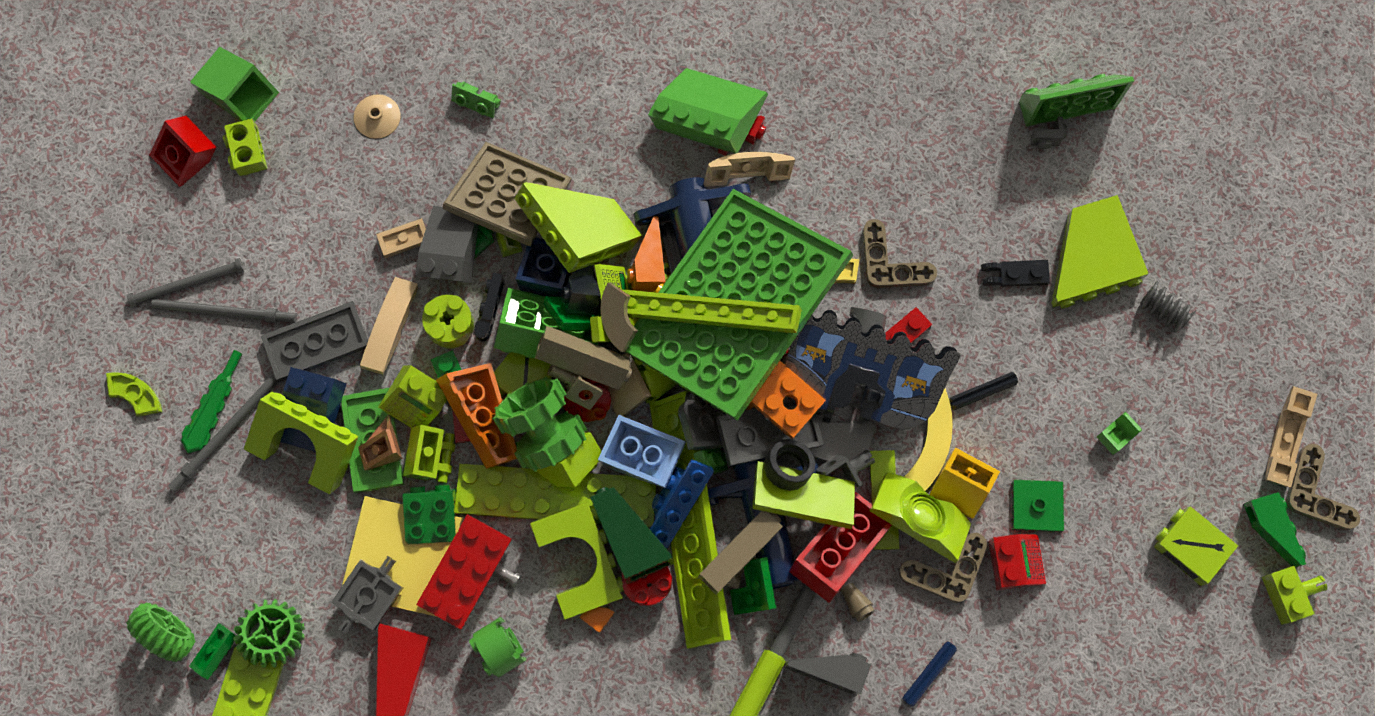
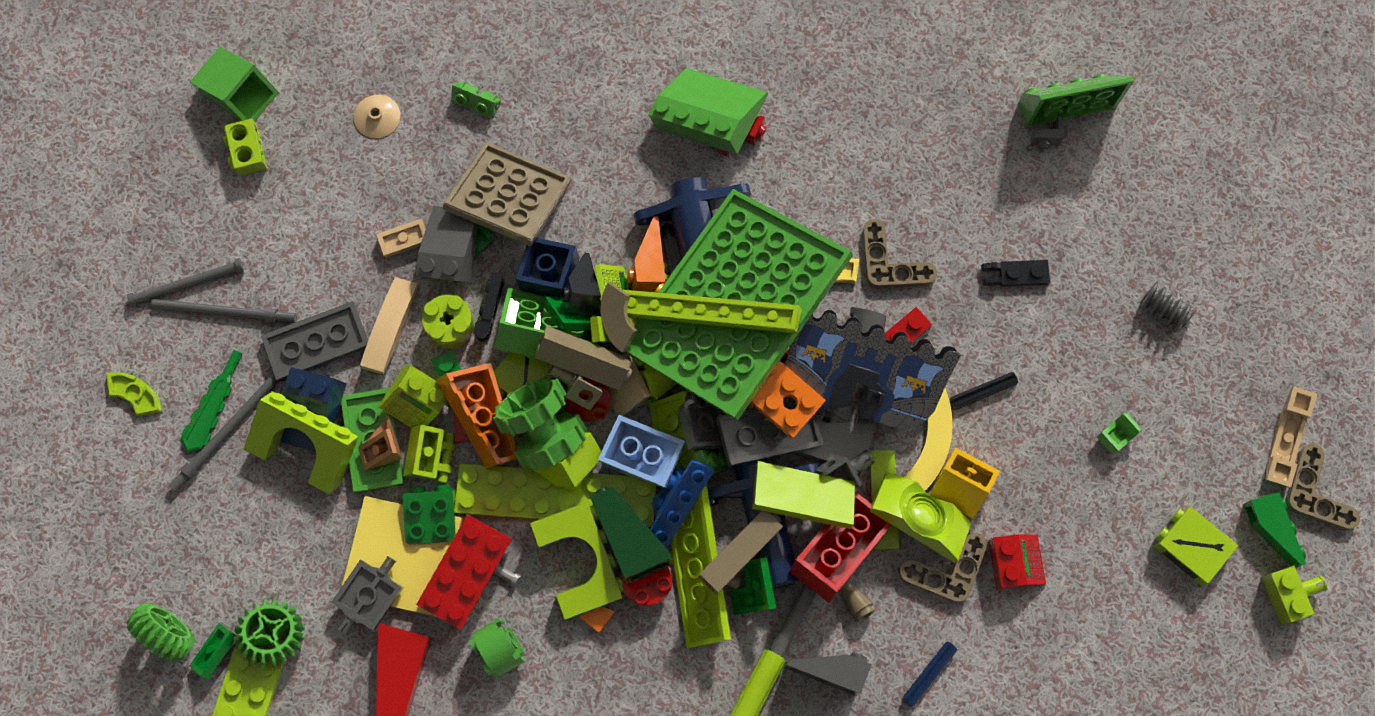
red slope [149,116,217,187] -> none
lime slope [496,232,523,257] -> none
lime slope [514,182,642,273] -> none
tan slope [703,152,795,187] -> none
black tyre [764,439,815,491] -> none
green plate [1012,480,1064,532] -> none
lime slope [1051,195,1149,309] -> none

